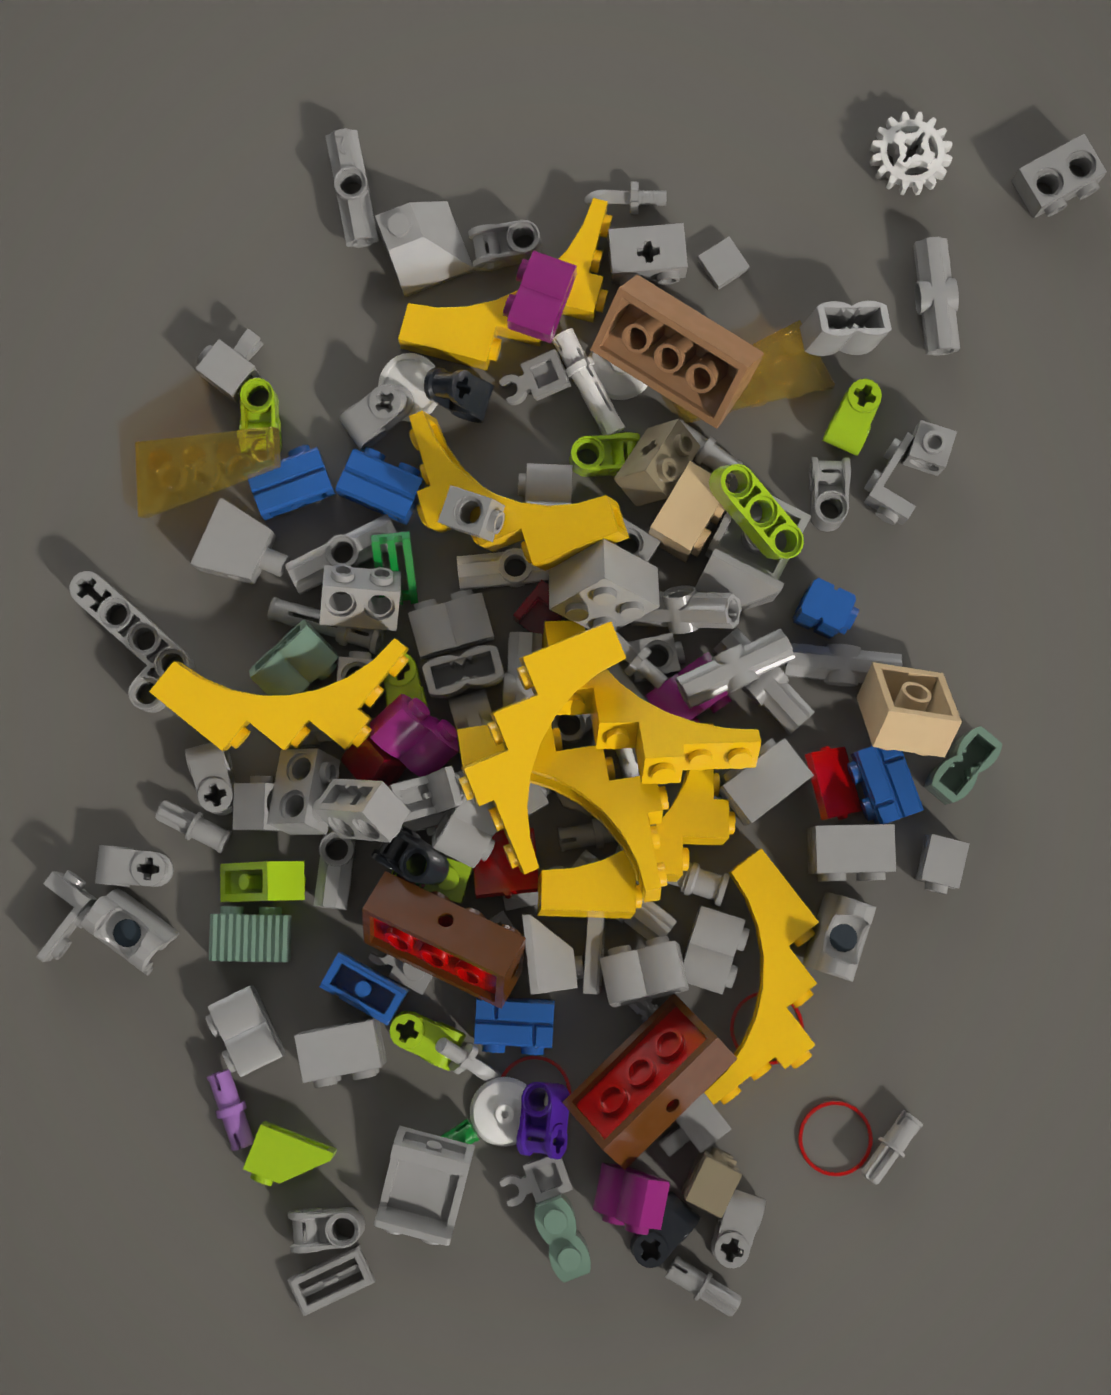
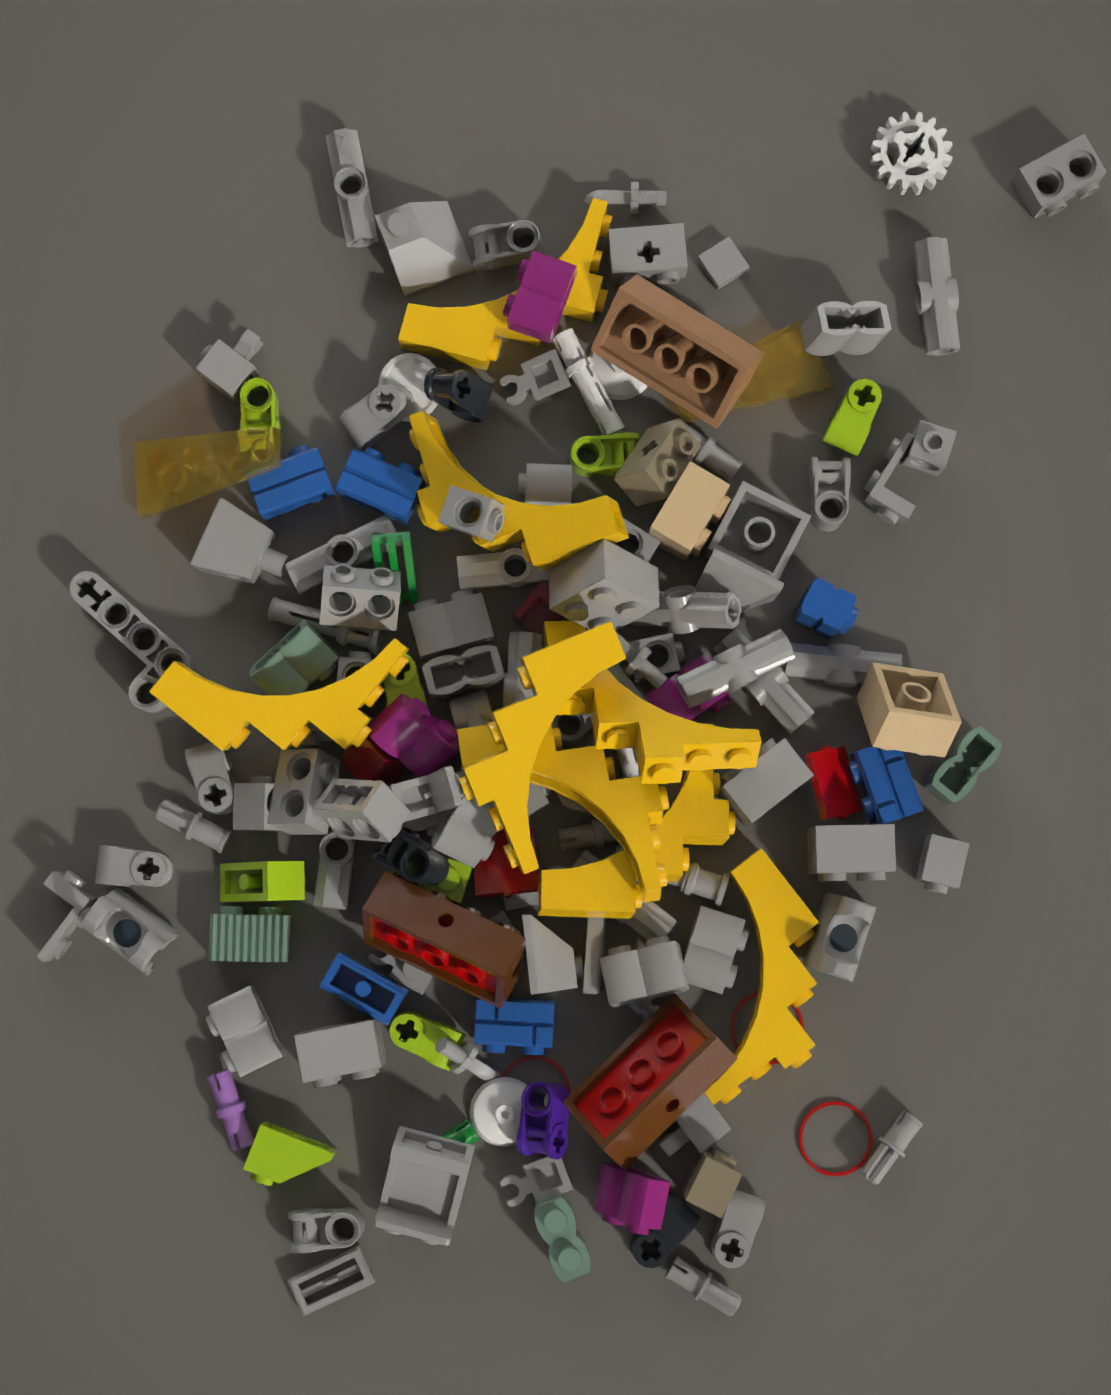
lime beam [709,464,804,559] -> none

